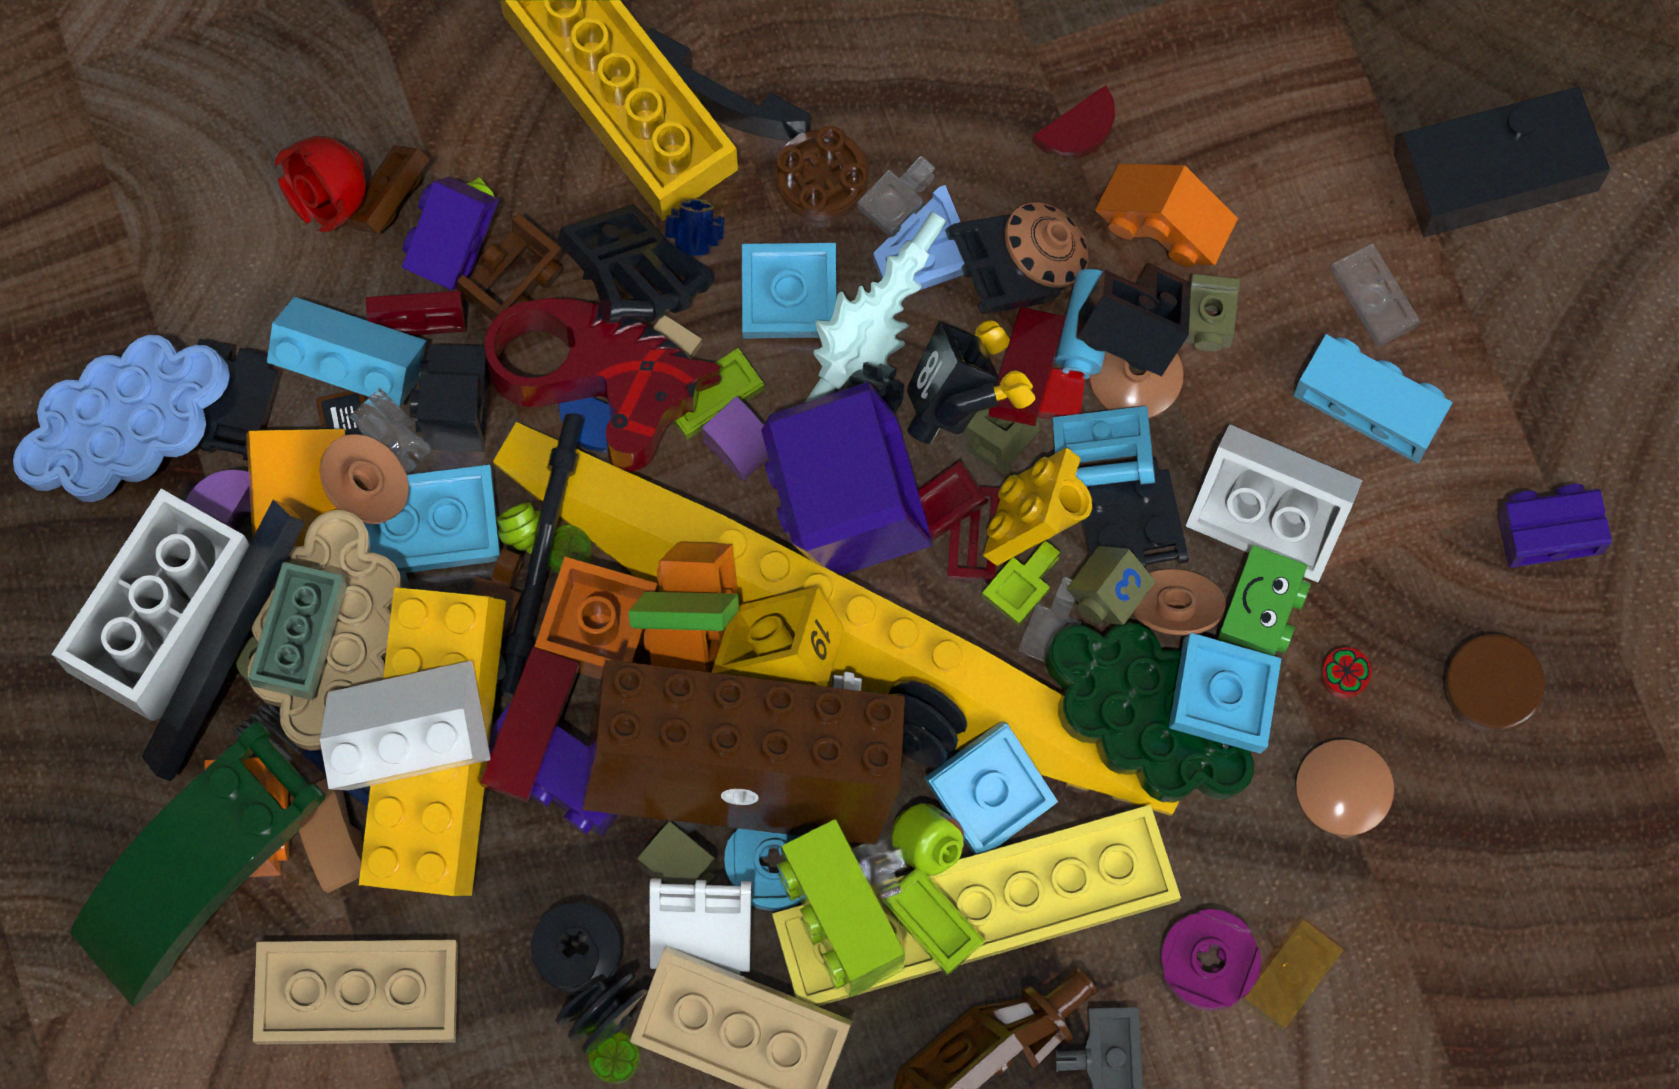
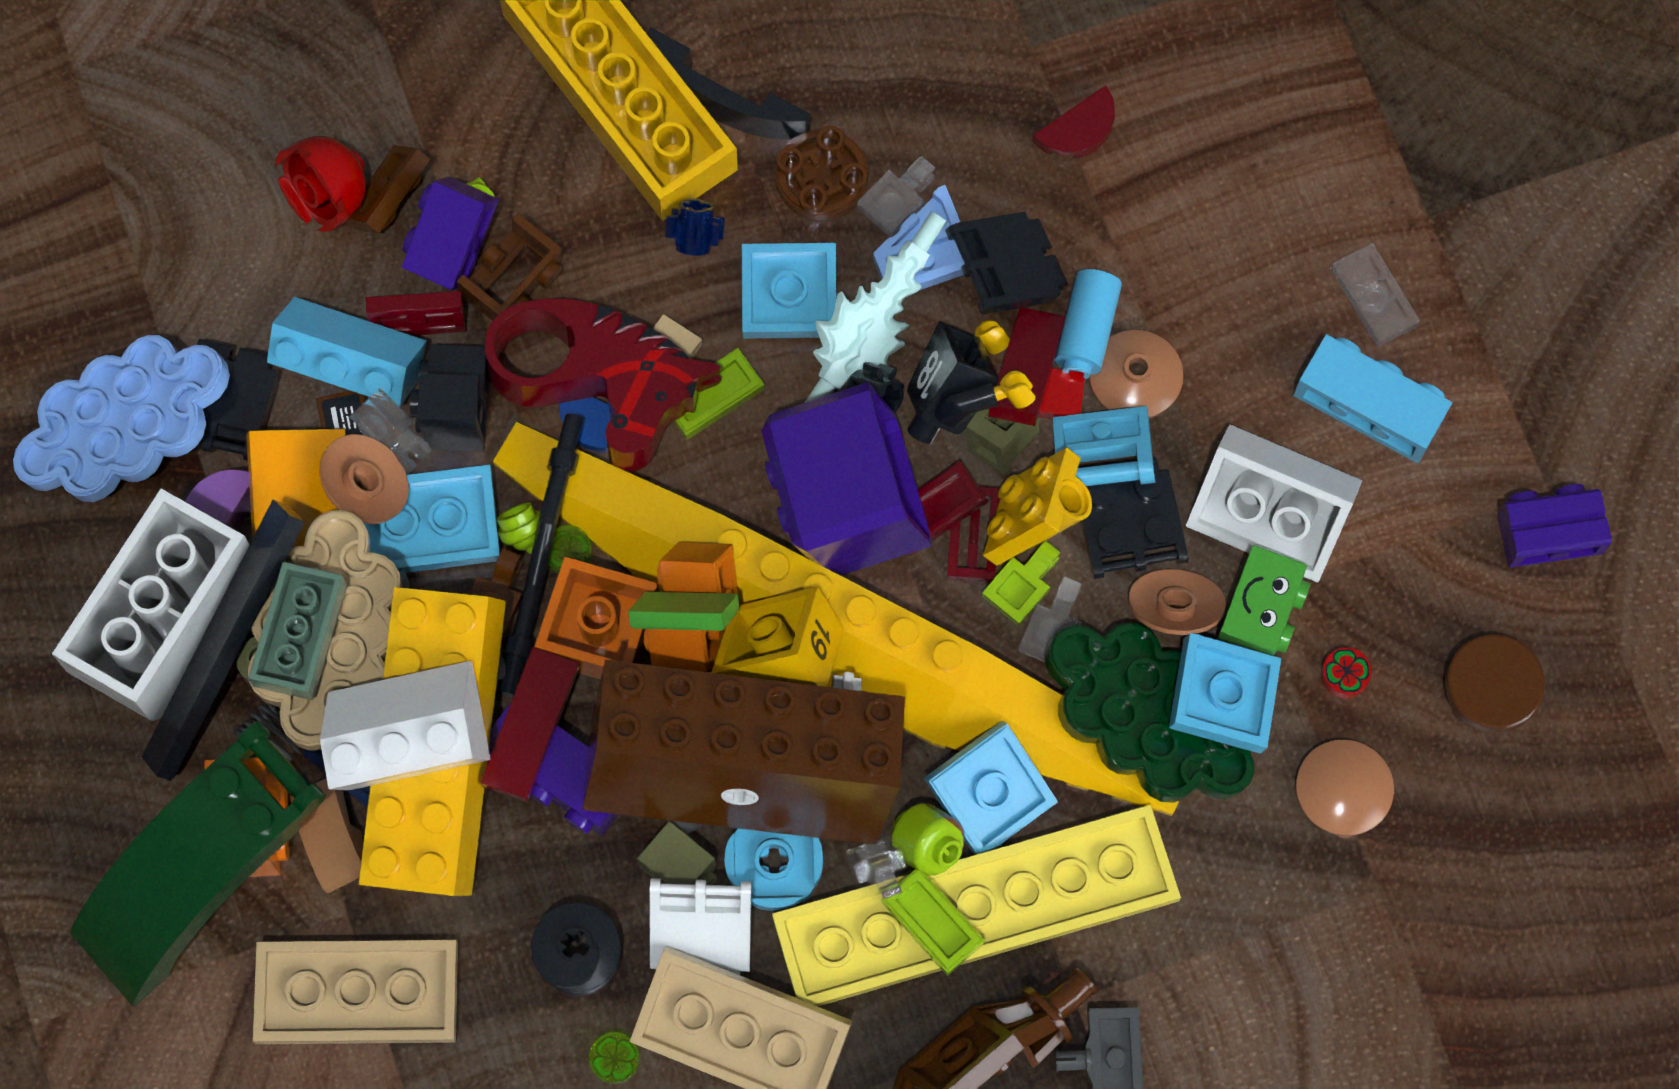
black piece [555,973,648,1054] -> none
black plate [557,204,714,323] -> none
medium lavender brick [702,396,768,481] -> none
lime piece [777,819,905,998] -> none
black piece [888,680,967,768] -> none
nougat dish [1005,202,1089,288] -> none
olive brick [1066,546,1156,625] -> none
black brick [1077,263,1191,377] -> none
orange brick [1095,164,1238,267] -> none
magenta plate [1160,909,1261,1011] -> none
olive brick [1184,274,1240,351] -> none
clear yellow plate [1243,920,1344,1031] -> none
black brick [1394,86,1611,238] -> none

